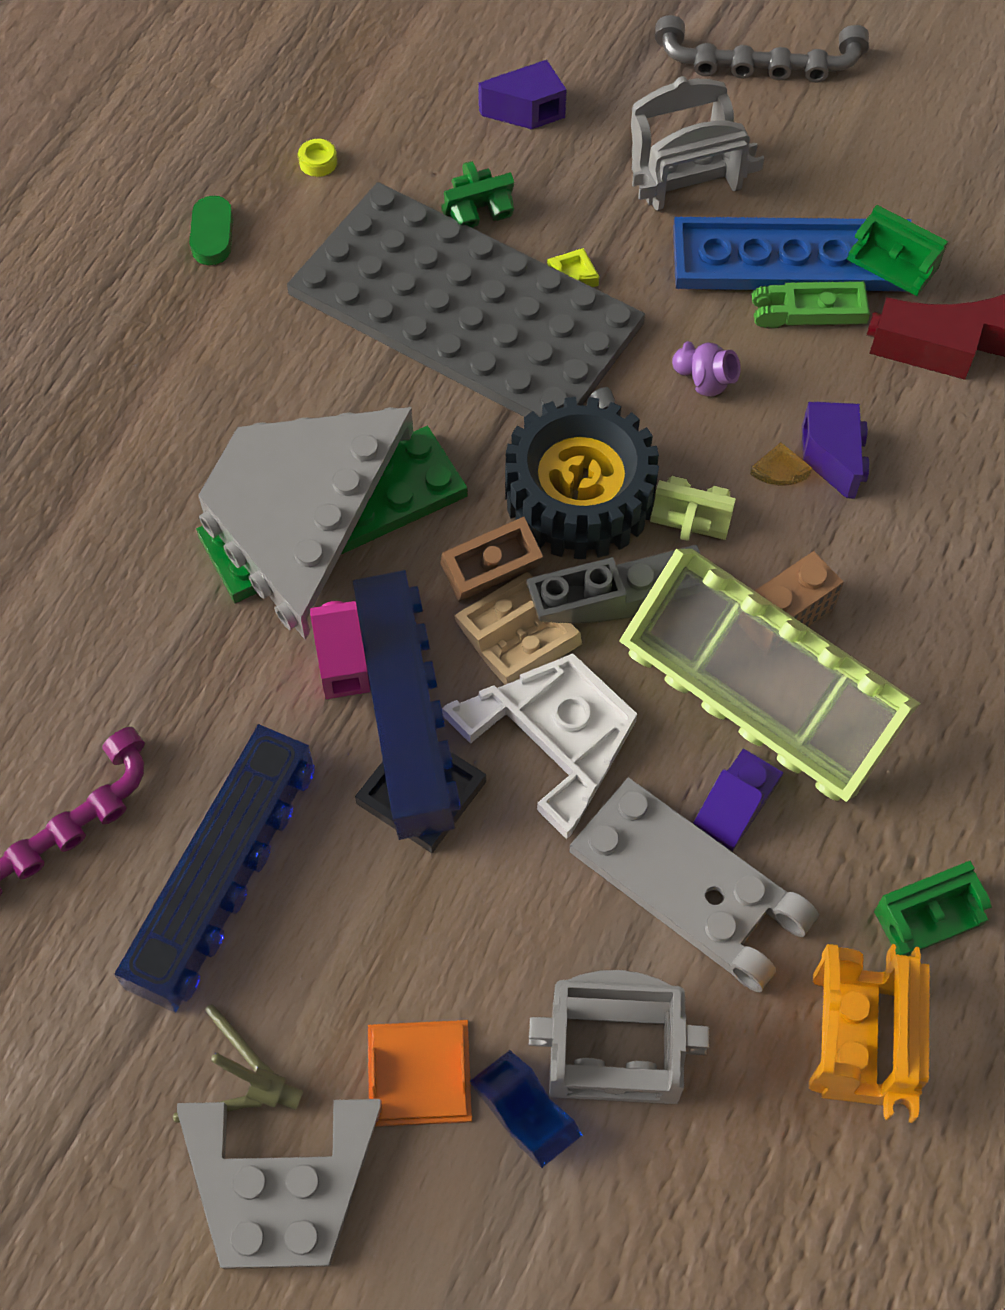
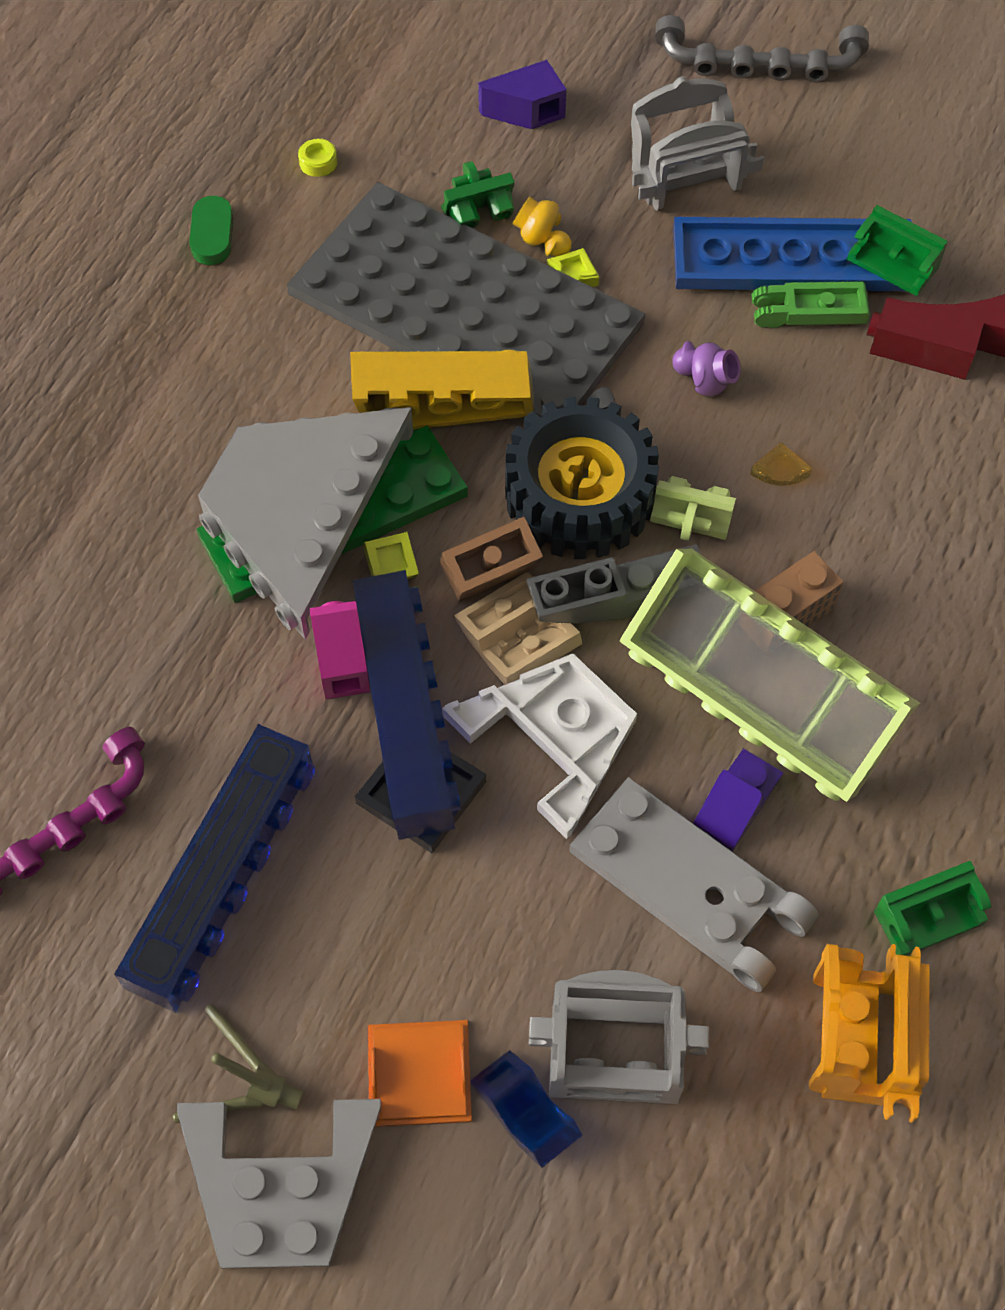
dark purple slope [802,401,869,499] -> none
none -> yellow wedge [350,350,535,430]
none -> neon yellow plate [363,532,419,588]
none -> yellow animal [512,196,572,257]

